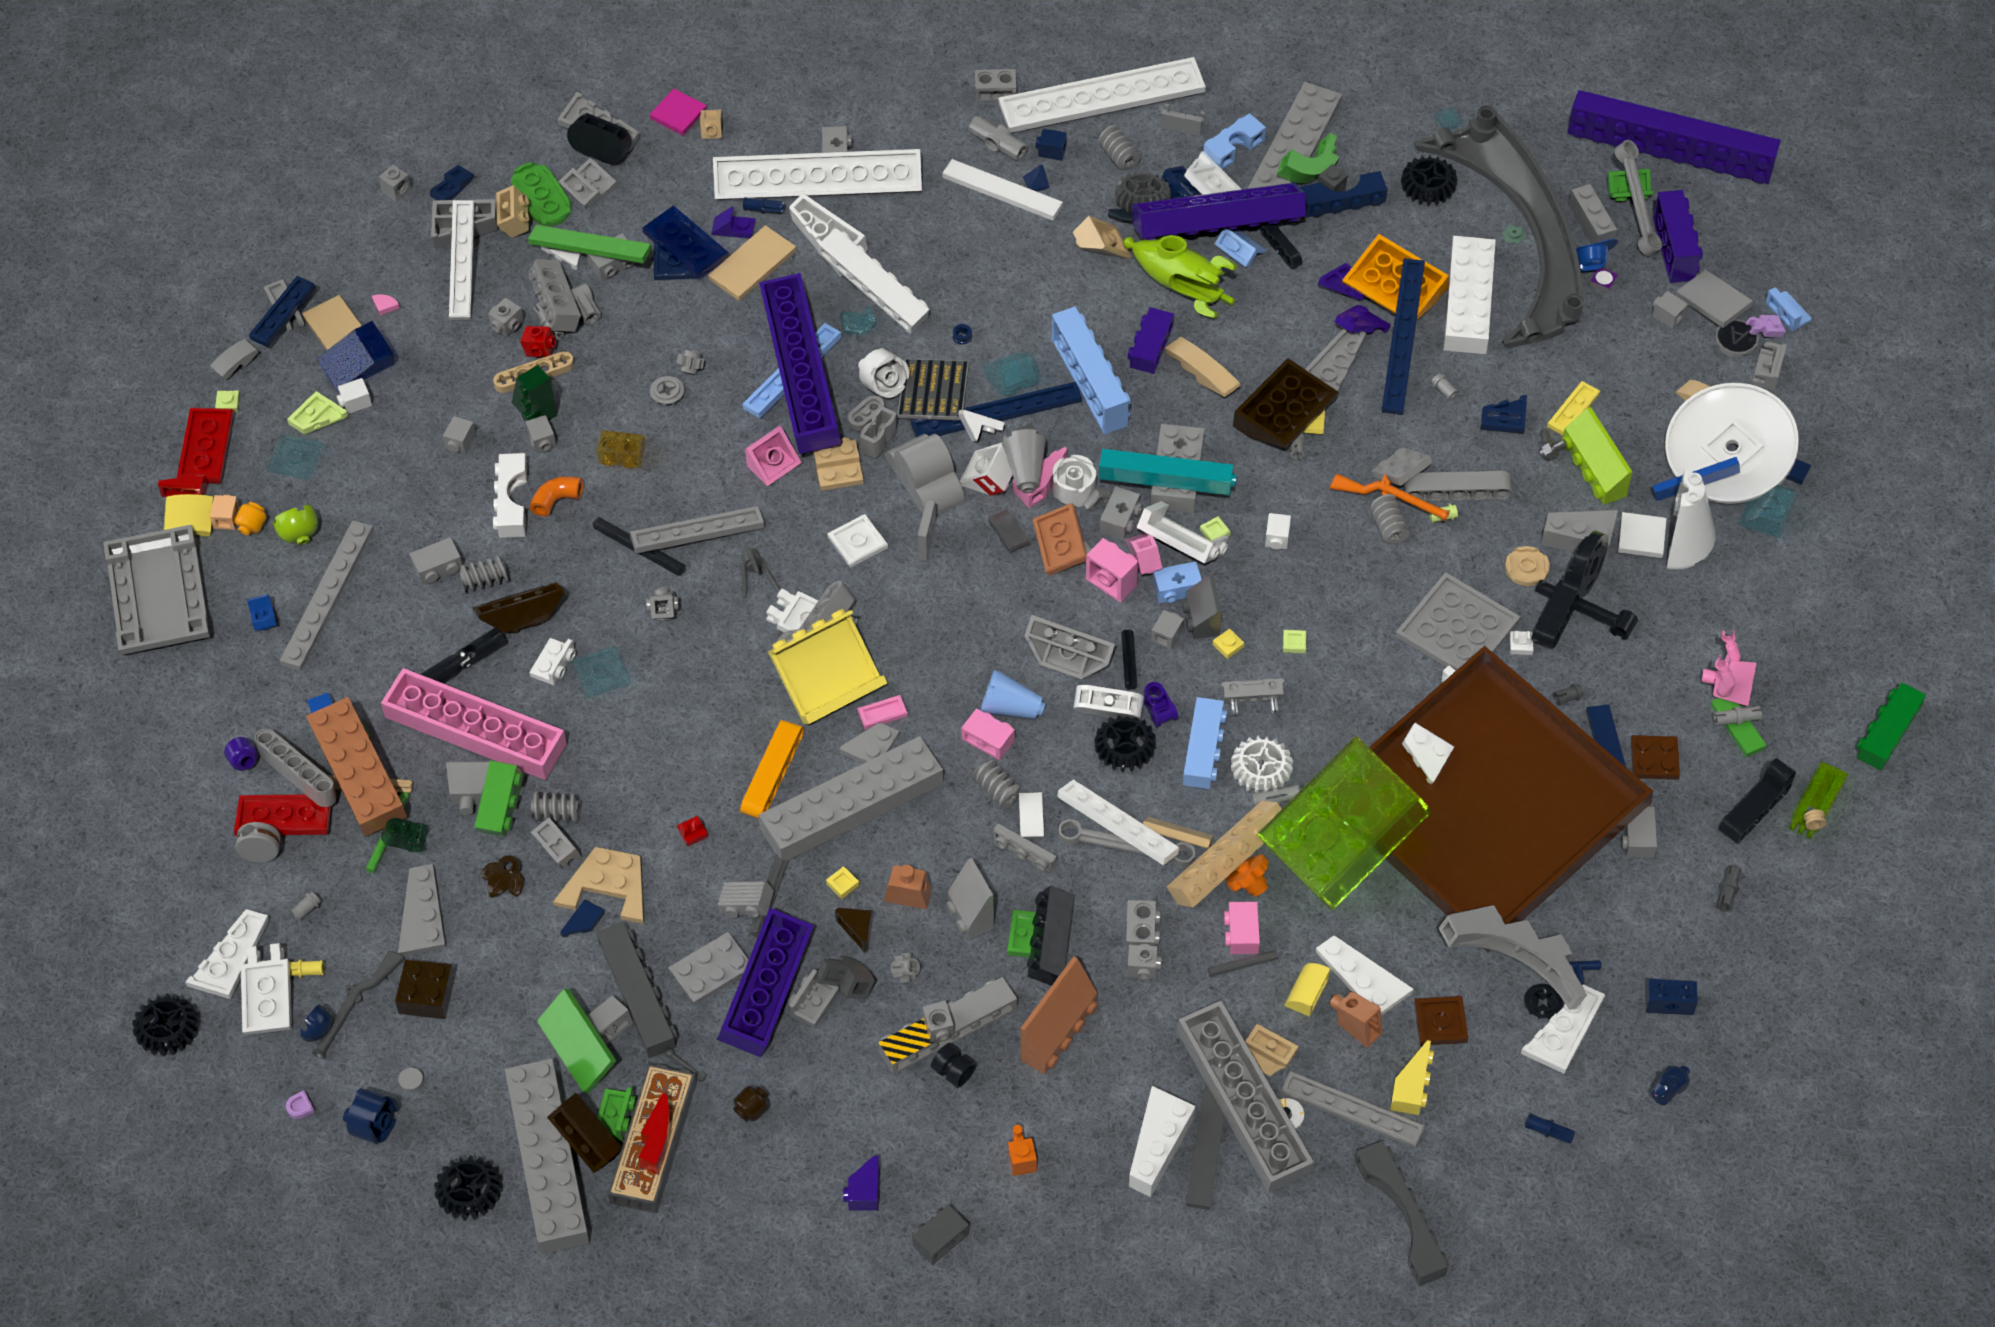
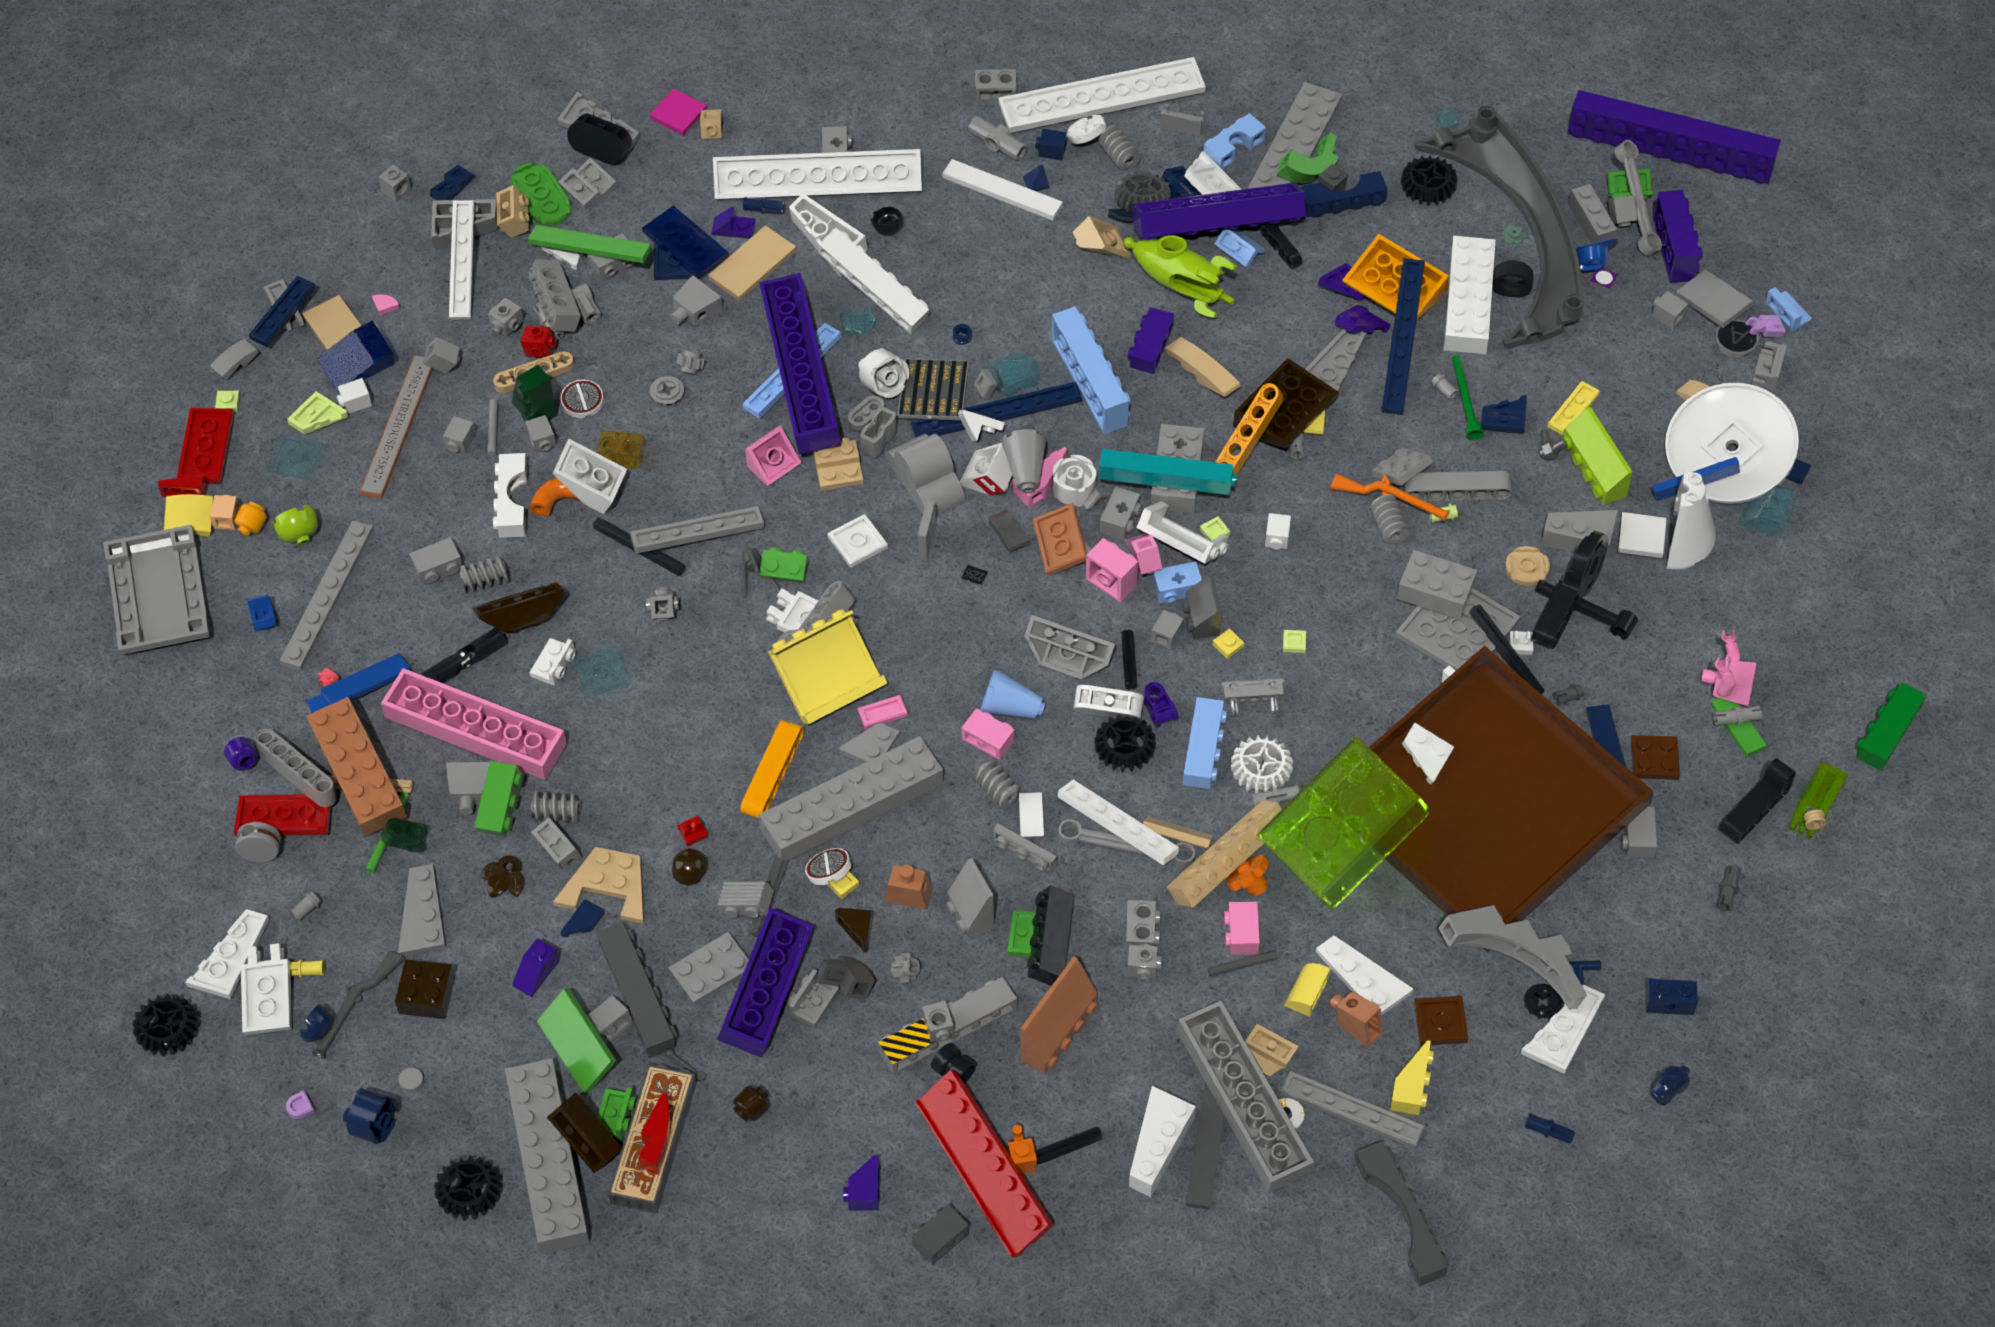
none -> coral plate [318,668,340,687]
none -> blue tile [321,653,411,705]
none -> light grey tile [361,355,434,499]
none -> light grey brick [424,337,460,373]
none -> light grey bar [487,399,498,456]
none -> dark purple slope [512,938,559,997]
none -> white slope [552,439,627,514]
none -> tile [561,380,604,418]
none -> light grey torso [670,276,723,325]
none -> dark brown hair [672,848,708,886]
none -> bright green bracket [759,548,809,583]
none -> tile [805,848,851,885]
none -> black hair [870,206,903,235]
none -> plate [915,1070,1054,1257]
none -> black sticker [961,565,988,585]
none -> light grey tile [974,369,998,399]
none -> black axle [1035,1127,1102,1164]
none -> white tile [1067,115,1106,144]
none -> light orange beam [1216,383,1283,474]
none -> light grey brick [1397,550,1477,620]
none -> green piece [1452,354,1484,440]
none -> black axle [1470,604,1545,694]
none -> black tyre [1493,260,1534,298]
none -> light grey brick [1608,195,1637,227]

